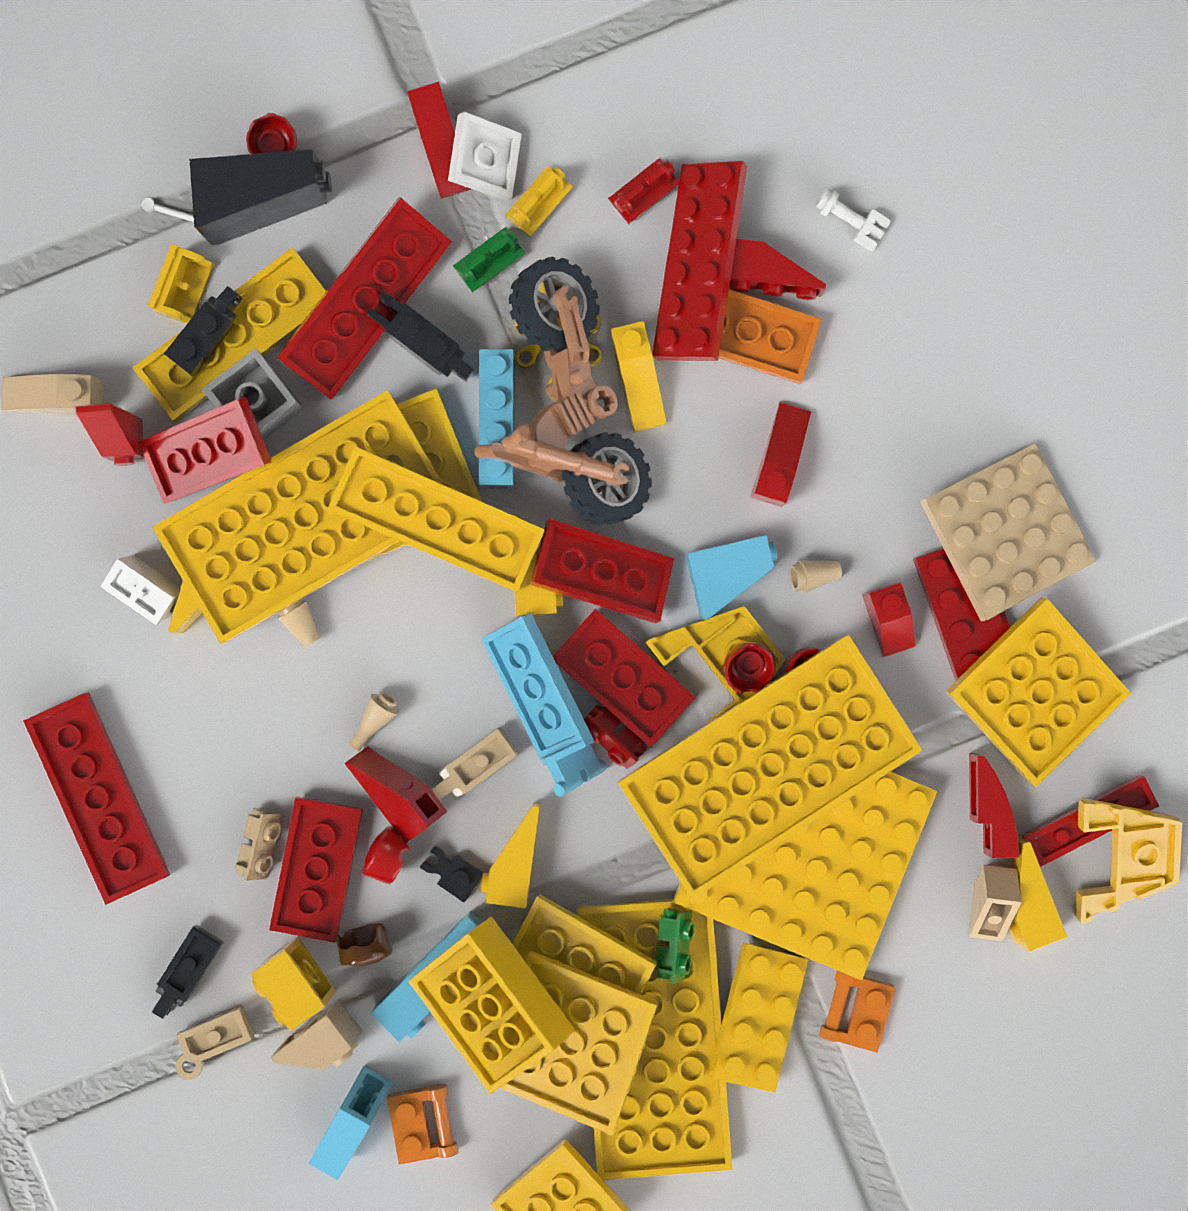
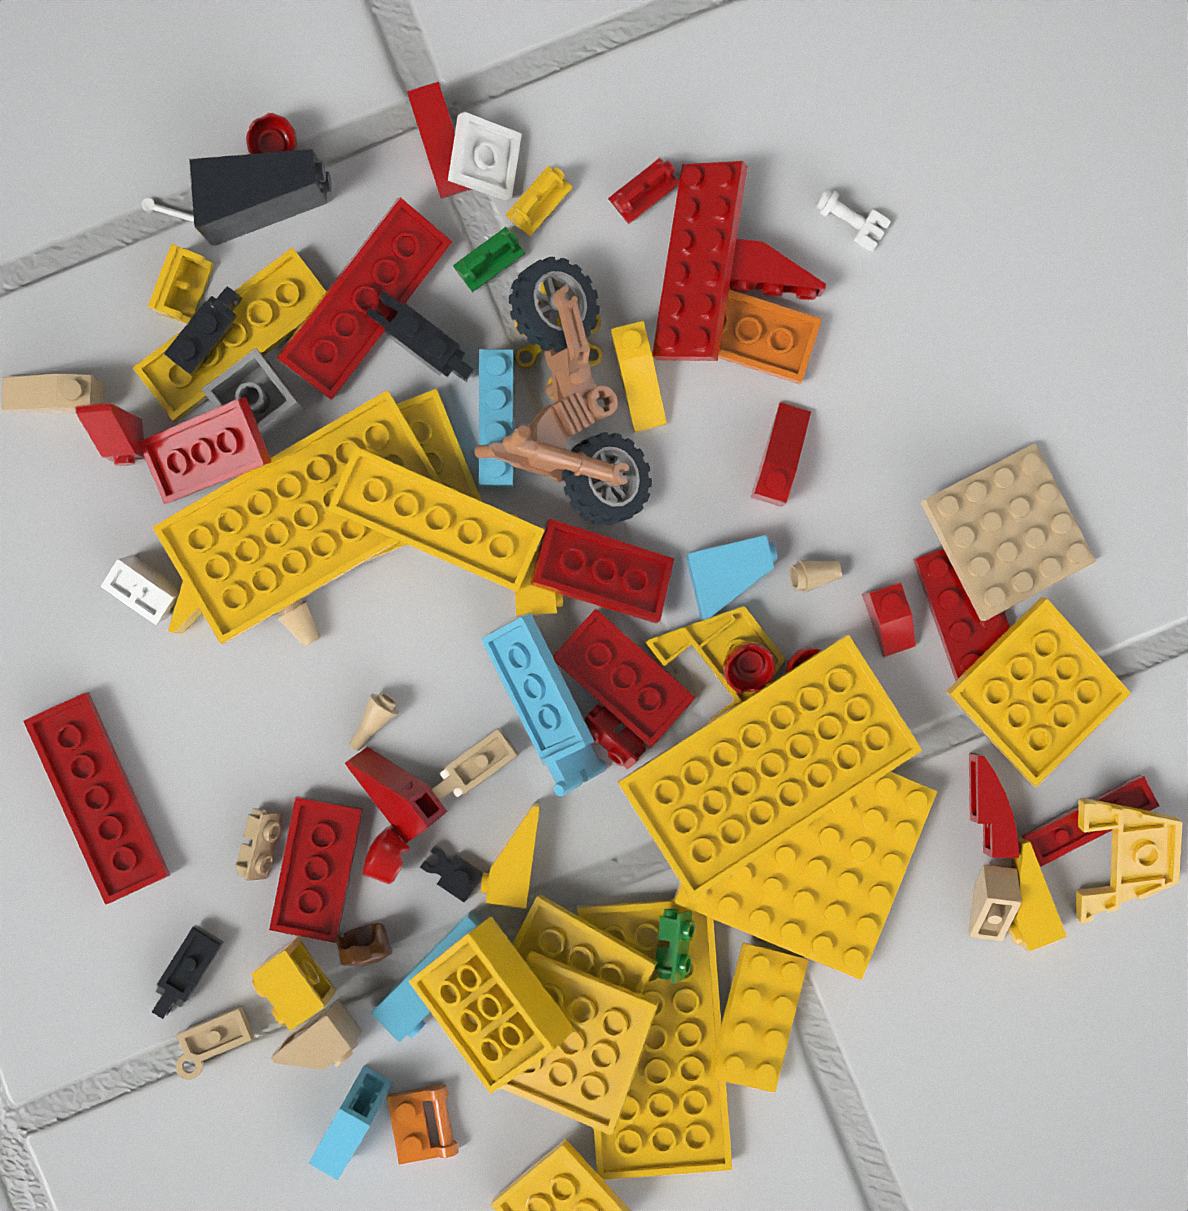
orange plate [819,971,896,1053] -> none

